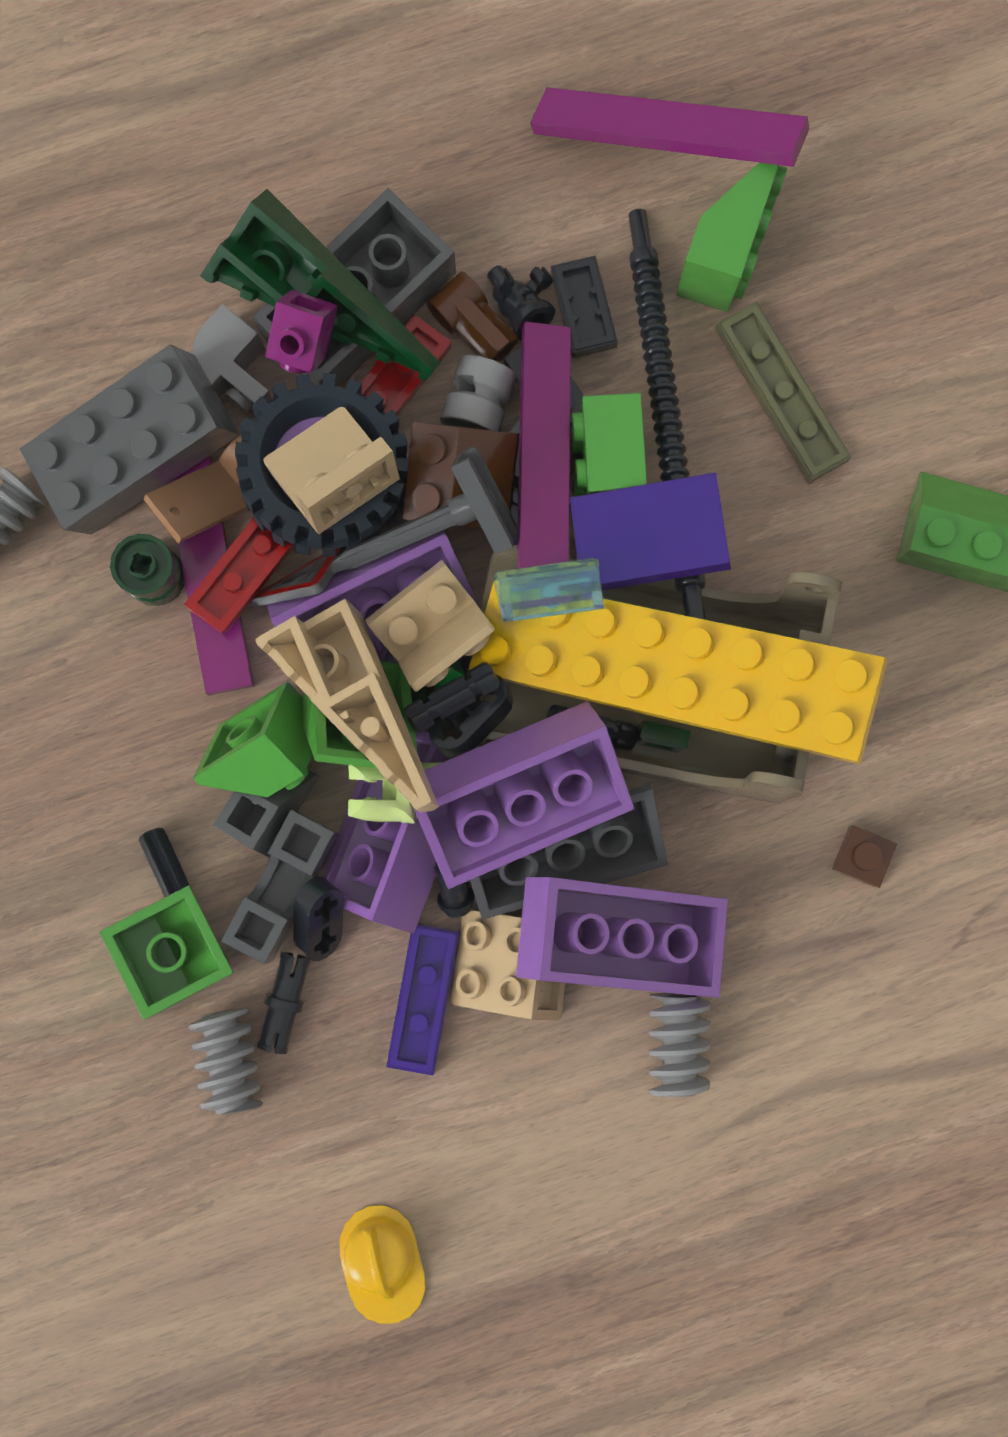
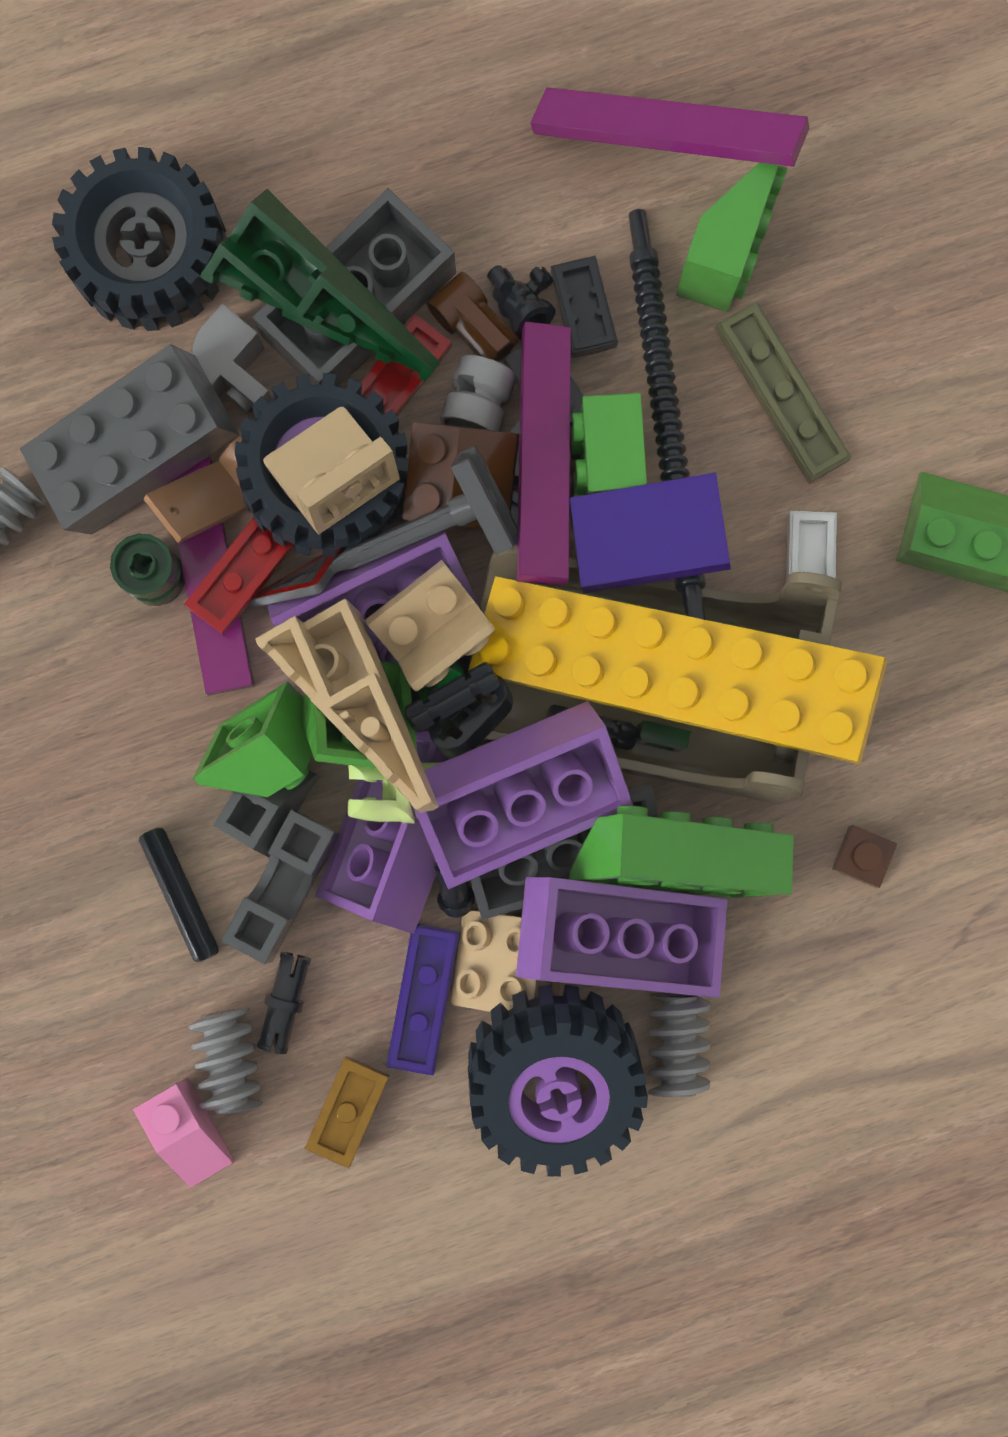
bright green slope [99,885,234,1020] -> none
magenta brick [265,289,338,374] -> none
black beam [293,876,344,961] -> none
yellow piece [339,1205,426,1324] -> none
clear light blue panel [494,558,604,622] -> none
none -> black wheel [52,147,227,331]
none -> bright pink slope [133,1077,234,1188]
none -> pearl gold plate [304,1056,390,1169]
none -> black wheel [468,985,648,1177]
none -> bright green slope [569,806,794,898]
none -> white tile [786,511,837,580]

